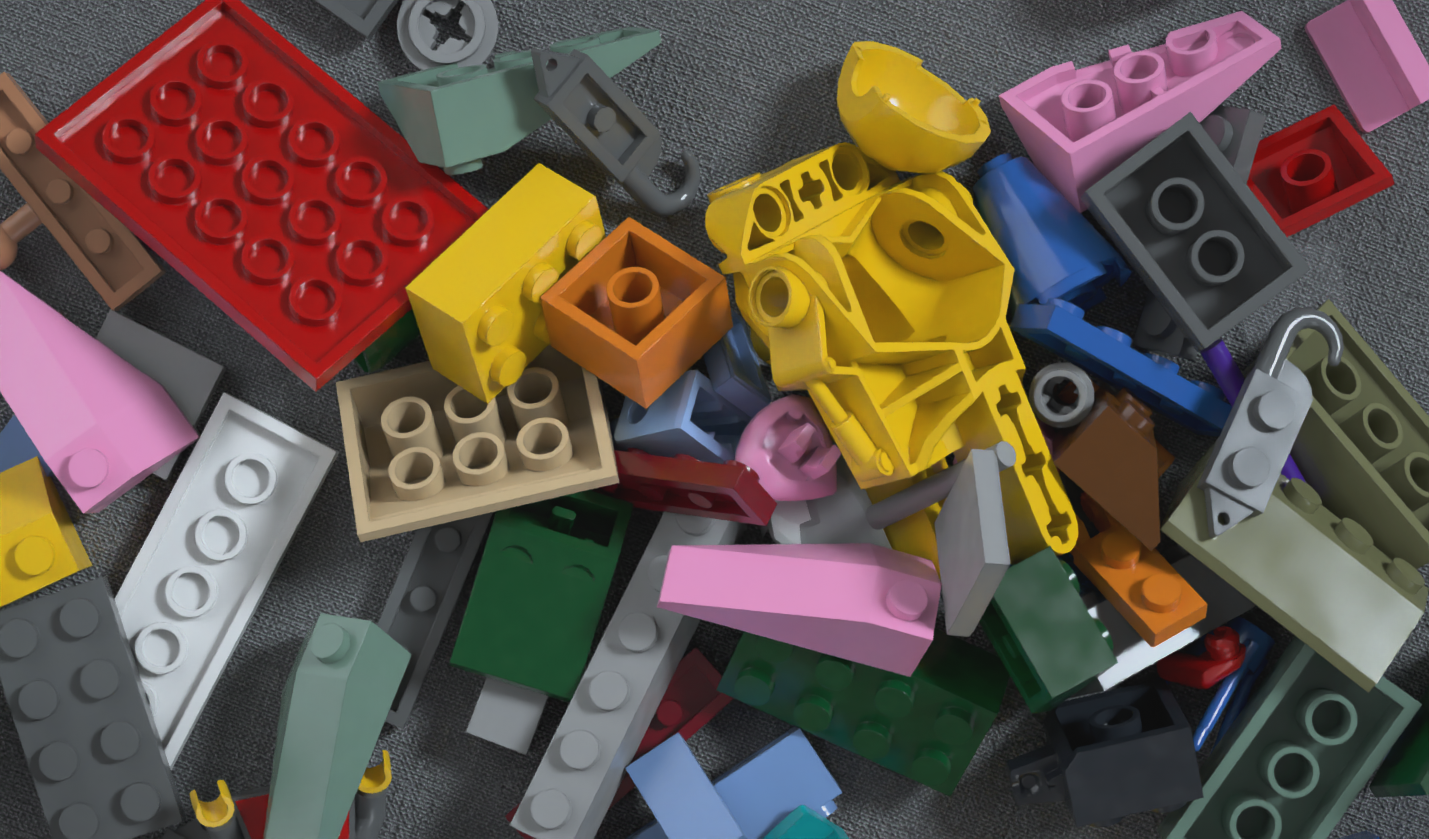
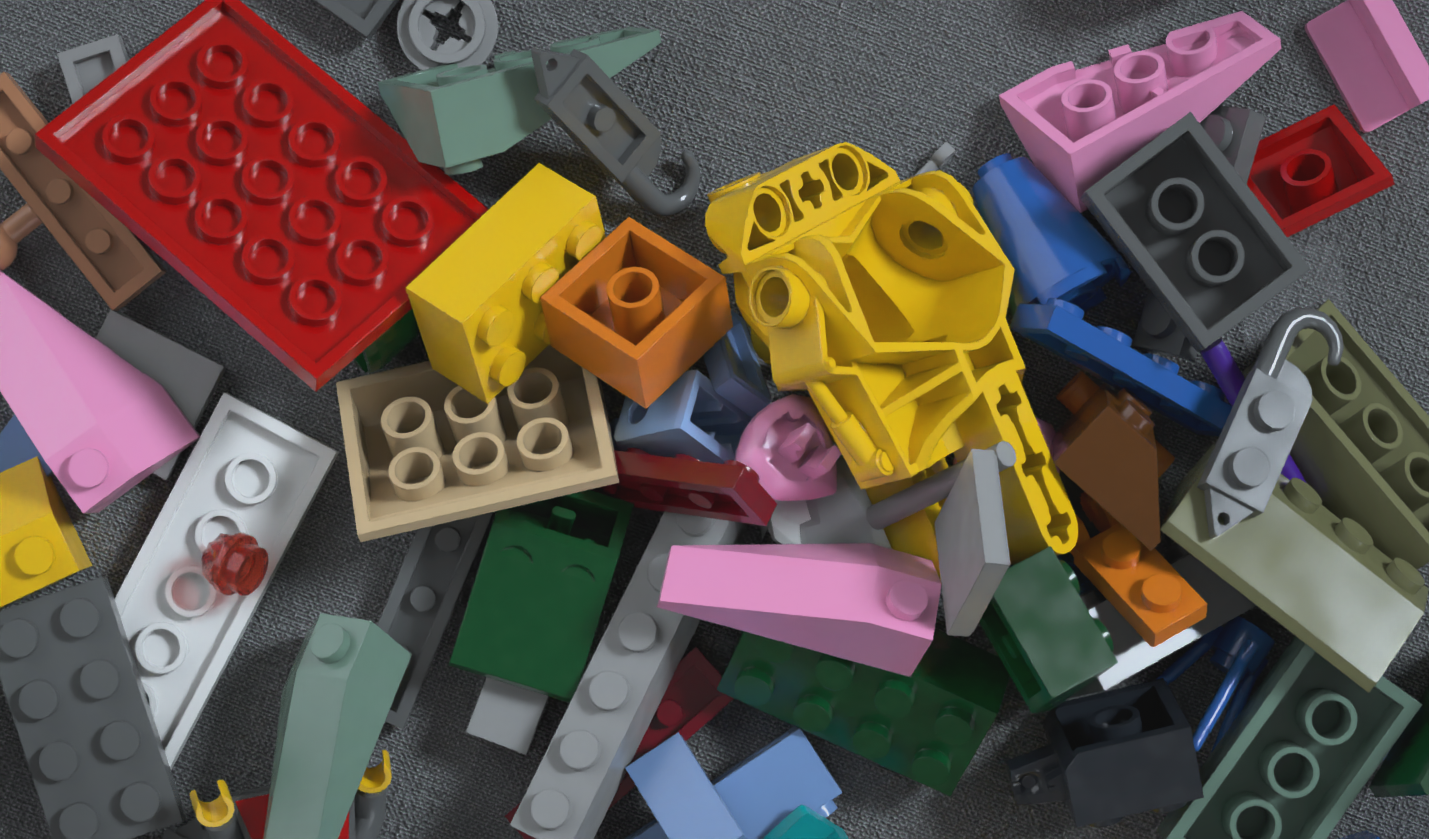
yellow cylinder [837,41,991,174] -> none
light grey cone [1029,362,1094,428] -> none
red arm [1157,626,1246,689] -> none
none -> light grey plate [57,34,129,104]
none -> clear red plate [201,532,268,596]

